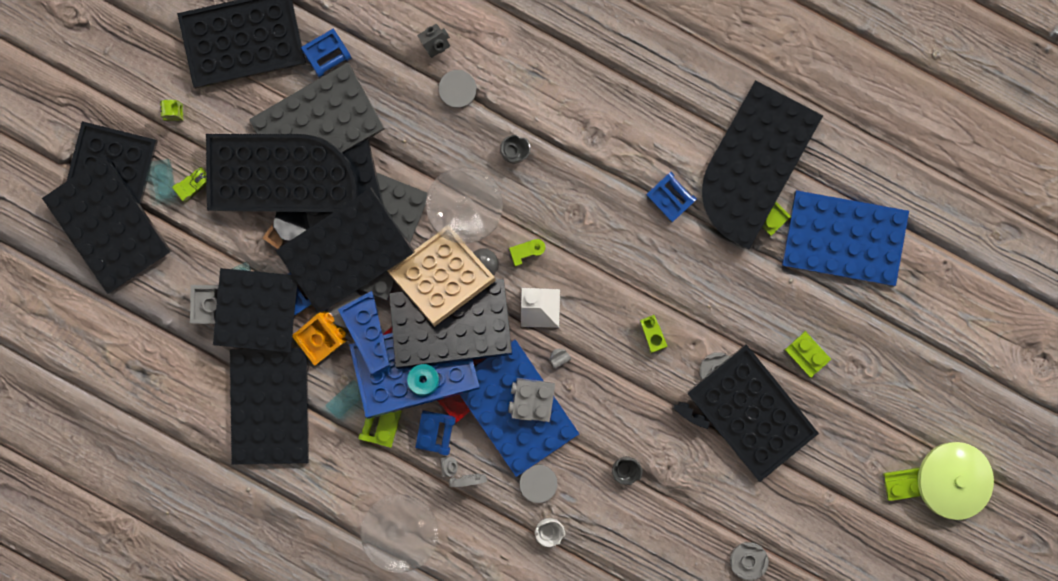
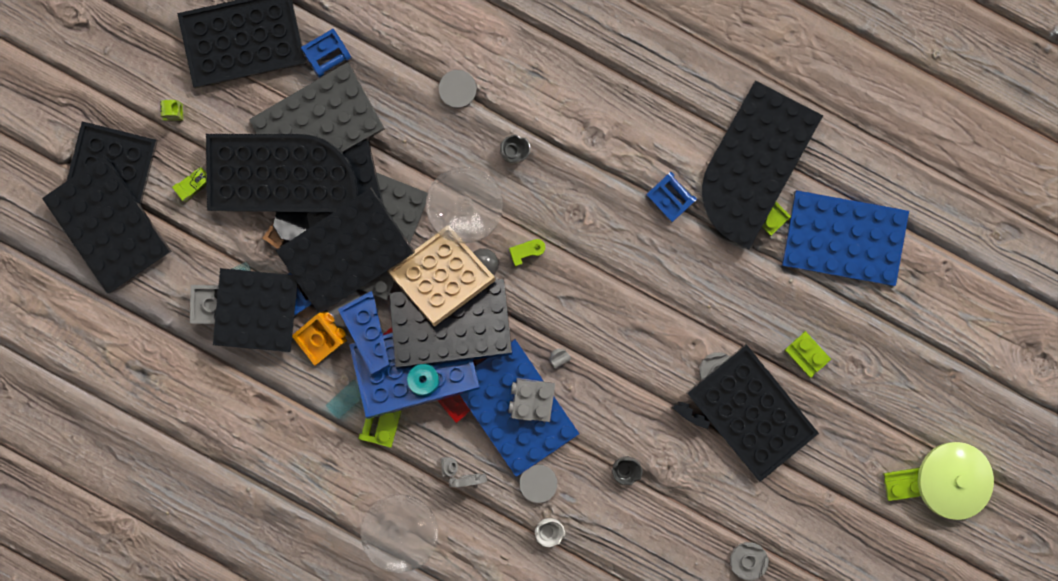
clear light blue plate [151,159,177,200] -> none
black plate [230,348,309,465] -> none
blue plate [415,410,456,455] -> none
dark grey brick [417,23,450,58] -> none
white slope [521,288,560,328] -> none
lime leg [640,315,668,354] -> none

